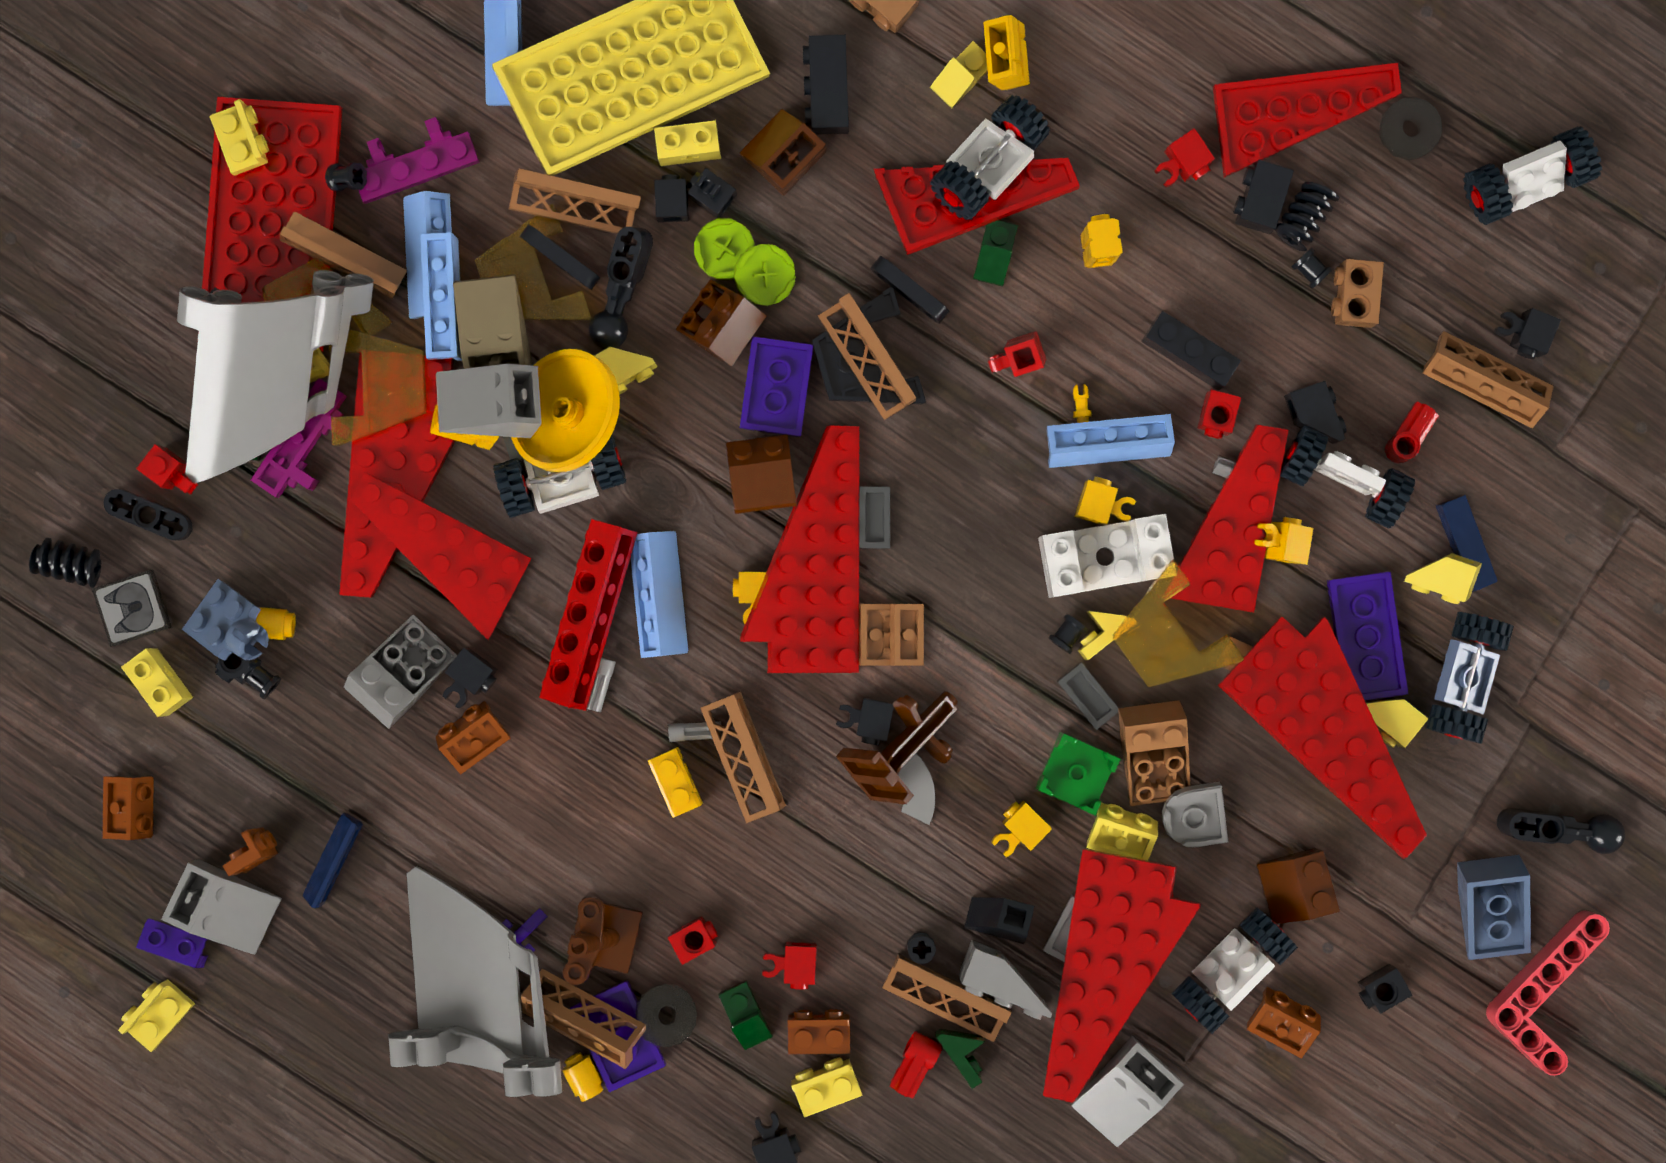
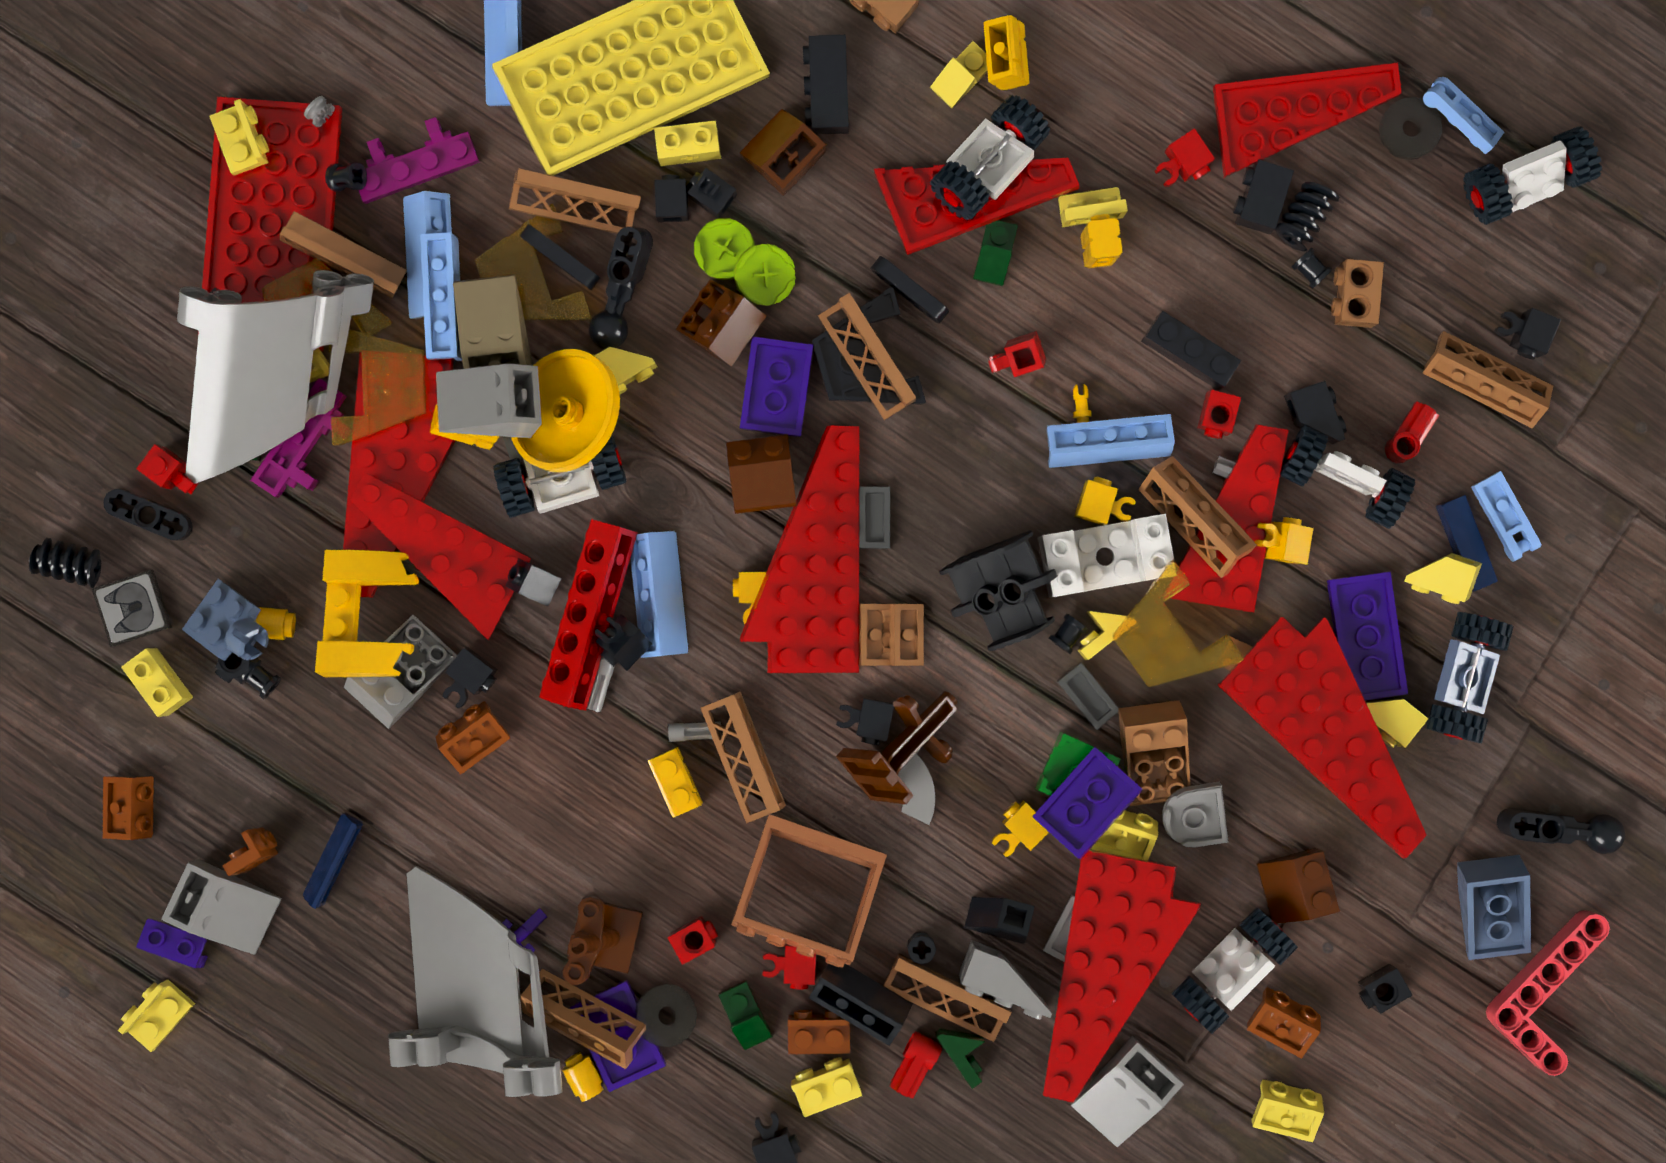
none -> light grey bush [304,96,335,127]
none -> yellow wedge [315,550,419,677]
none -> brick [505,558,561,606]
none -> black brick [595,614,652,671]
none -> nougat window [731,814,887,968]
none -> black brick [809,964,913,1046]
none -> black piece [939,530,1058,651]
none -> dark purple plate [1032,747,1143,860]
none -> light yellow bracket [1058,187,1128,227]
none -> medium nougat fence [1138,456,1257,578]
none -> light yellow bracket [1252,1080,1324,1142]
none -> light blue plate [1423,77,1504,154]
none -> light blue plate [1471,471,1541,562]

